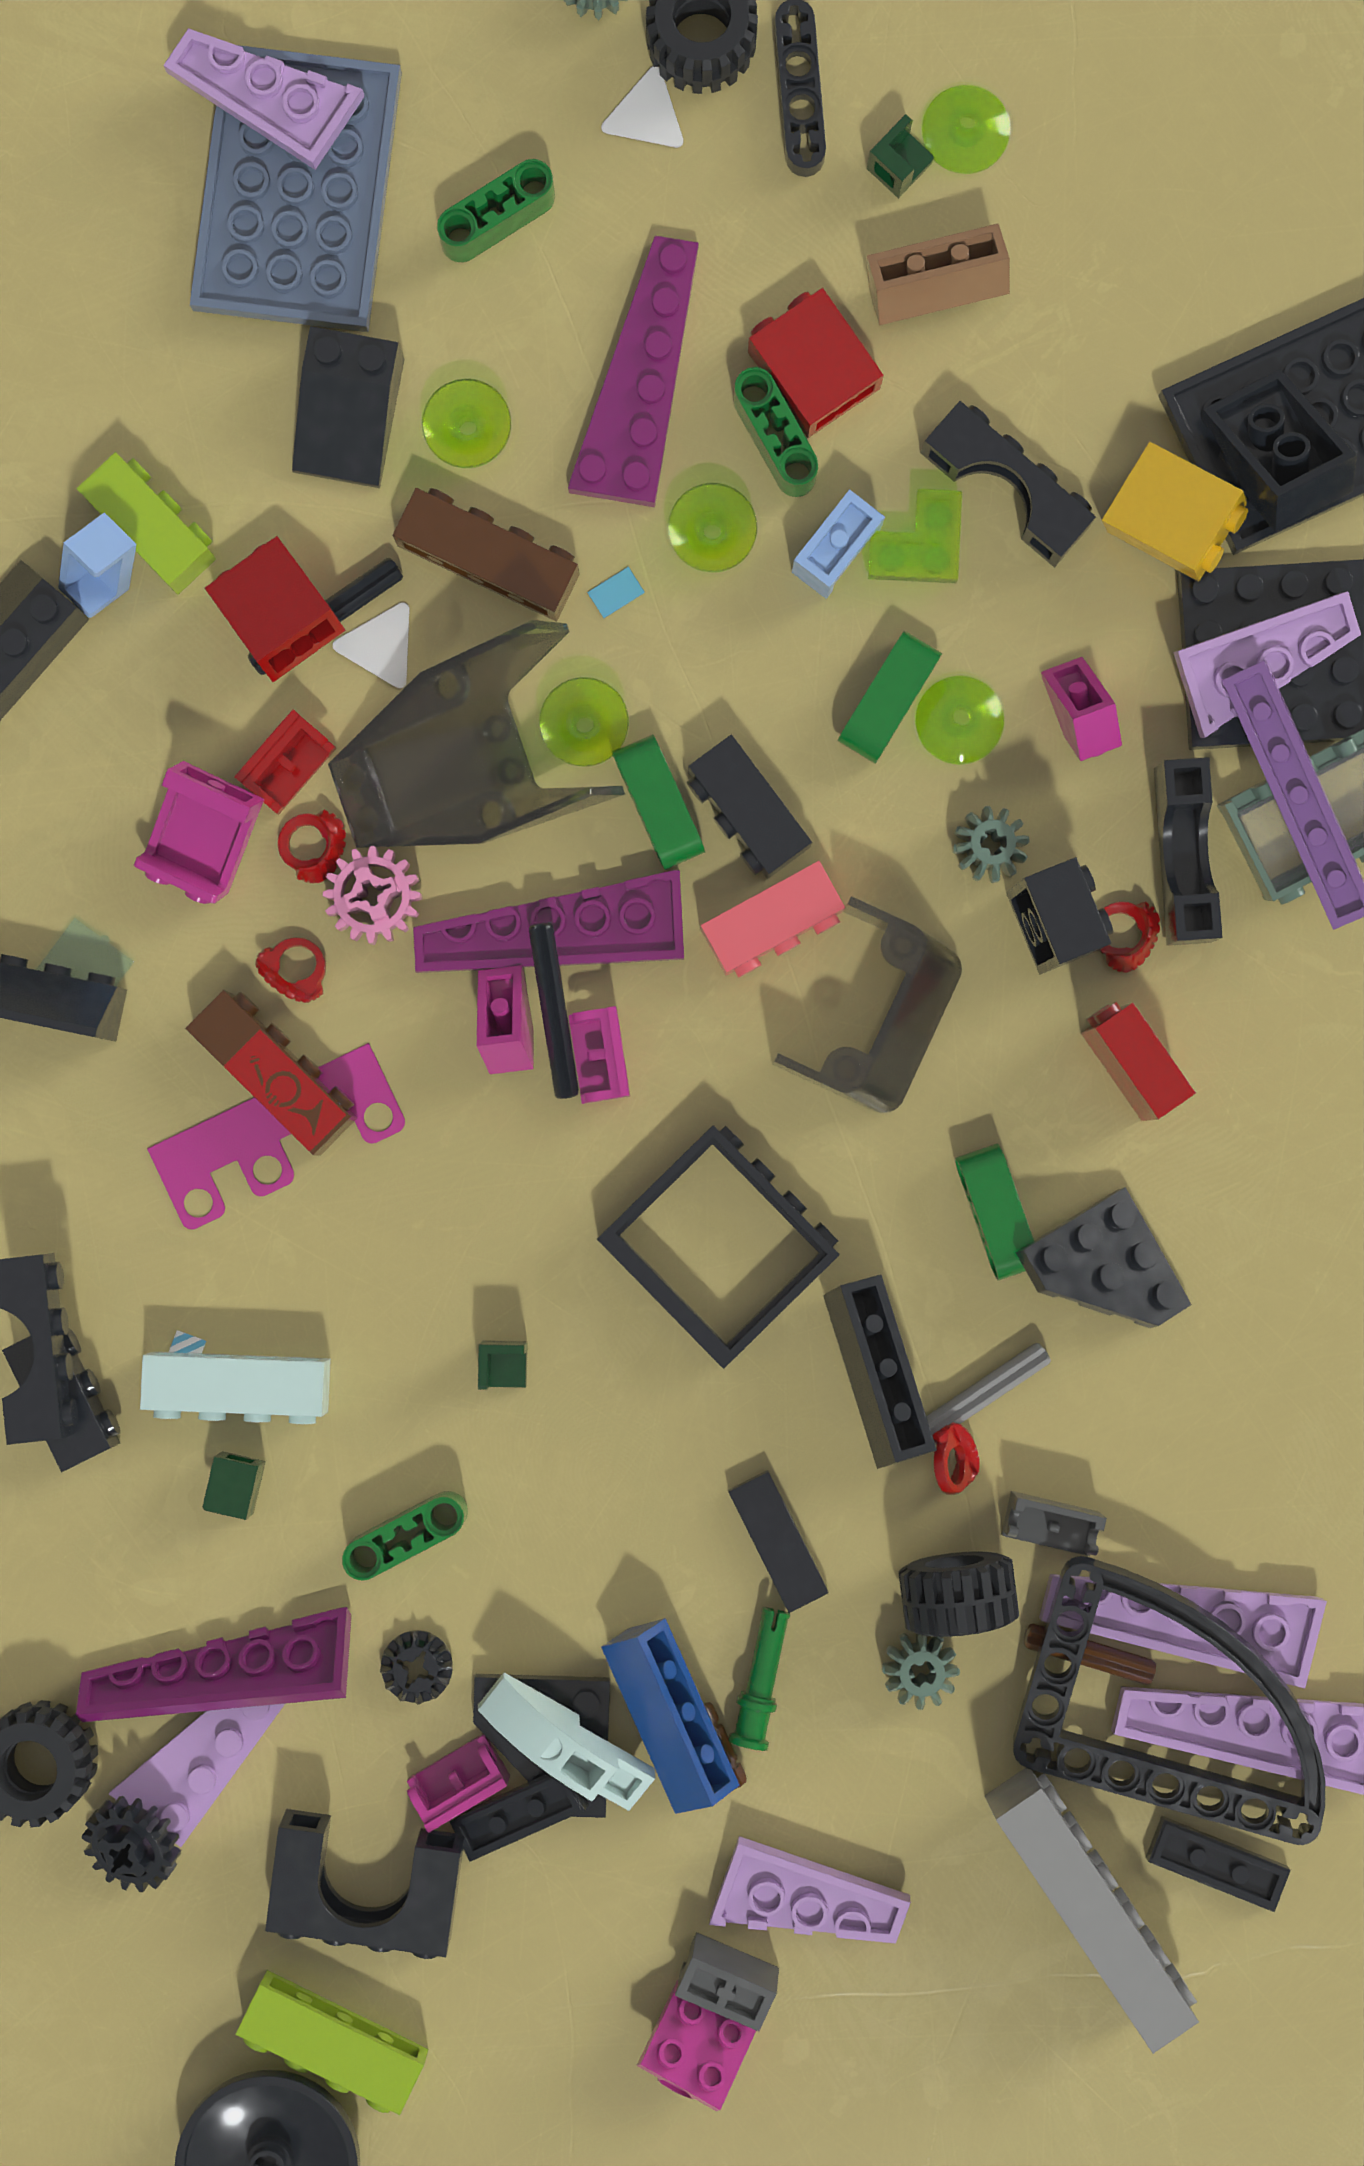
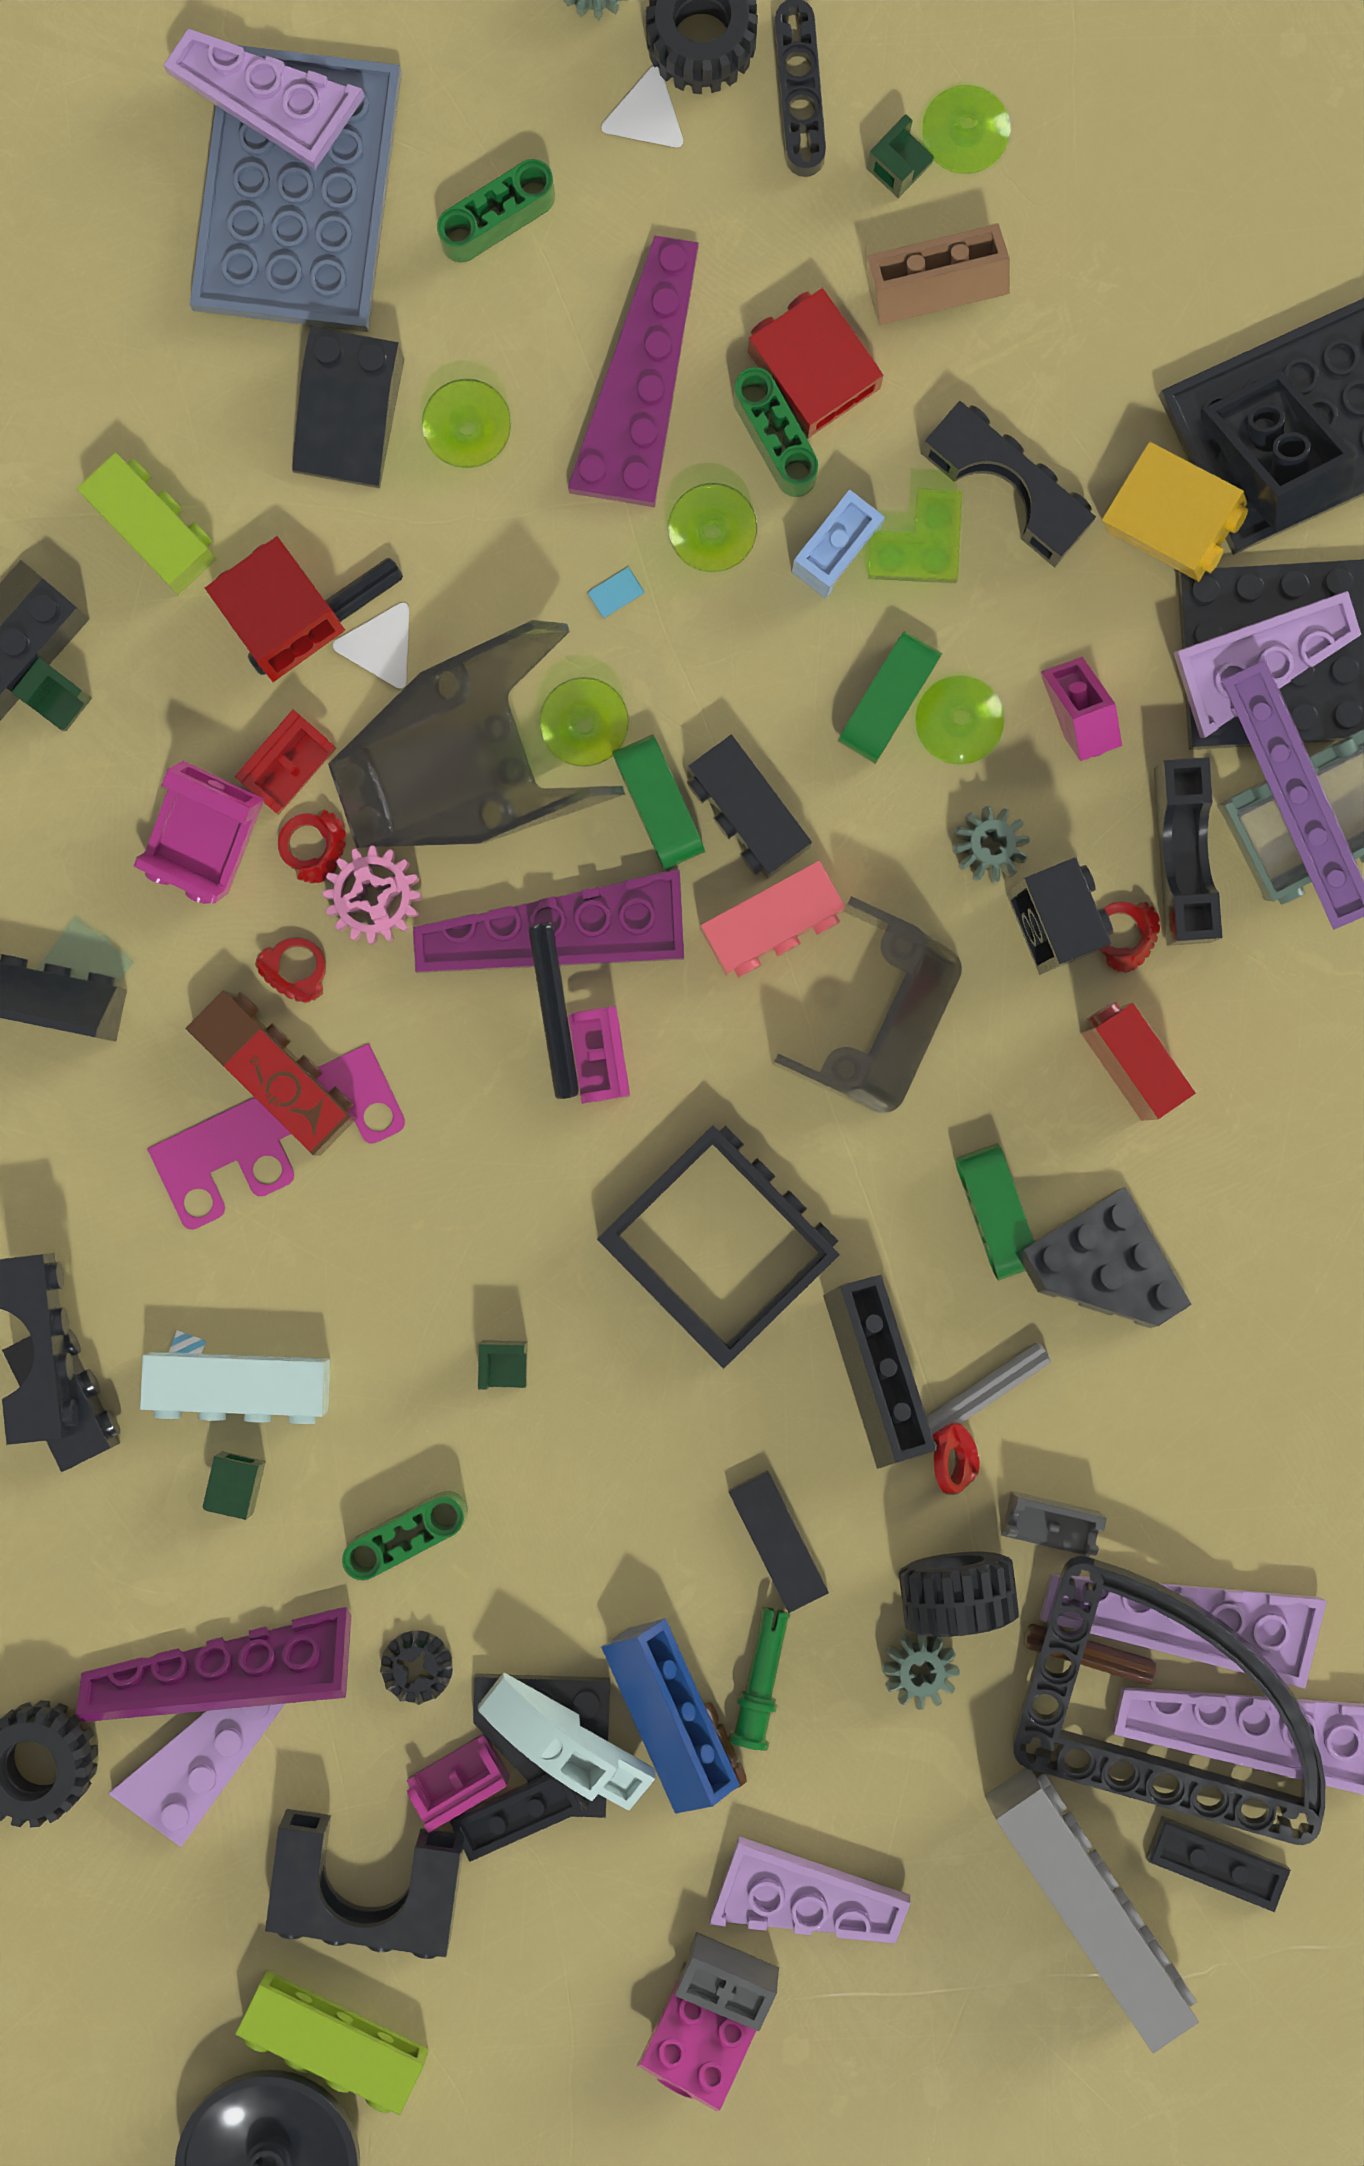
light blue panel [58,513,137,618] -> none
black gear [82,1796,181,1892] -> none
reddish brown brick [392,488,580,622] -> none
dark pink slope [476,965,534,1074] -> none
none -> dark green panel [12,658,92,731]

